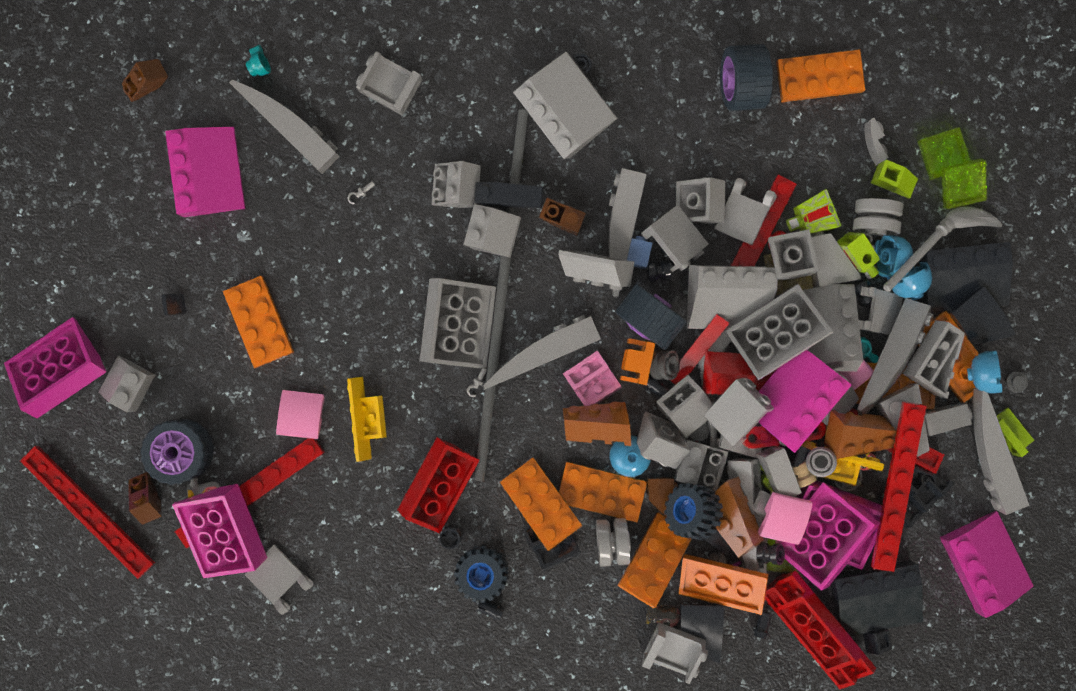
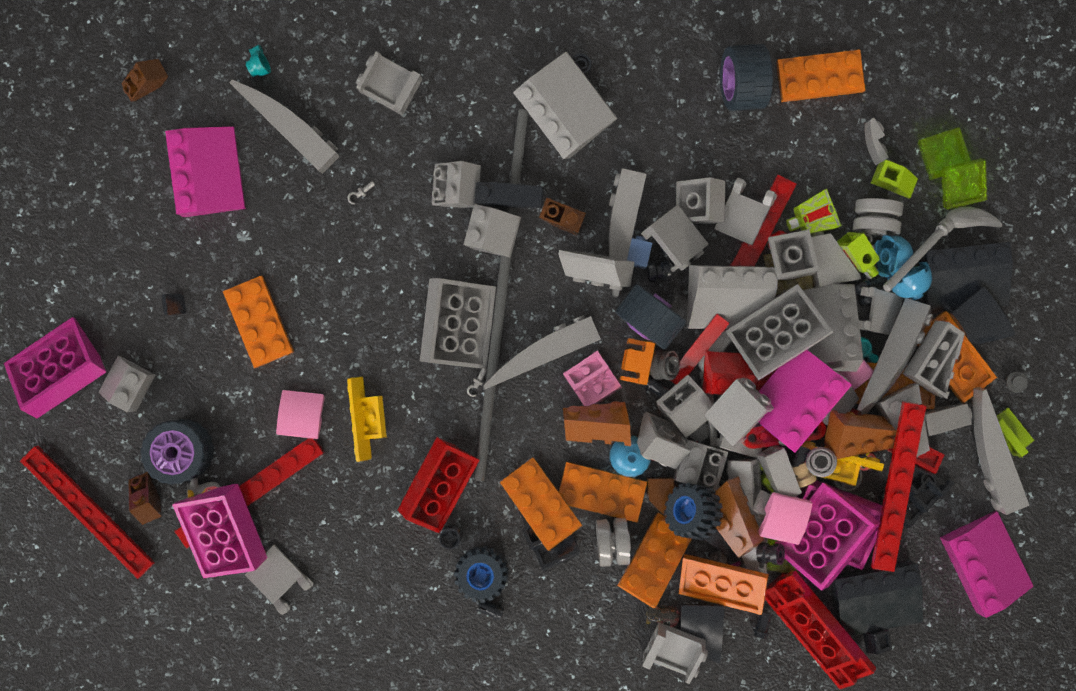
dark azure cylinder [967,350,1002,393] -> none

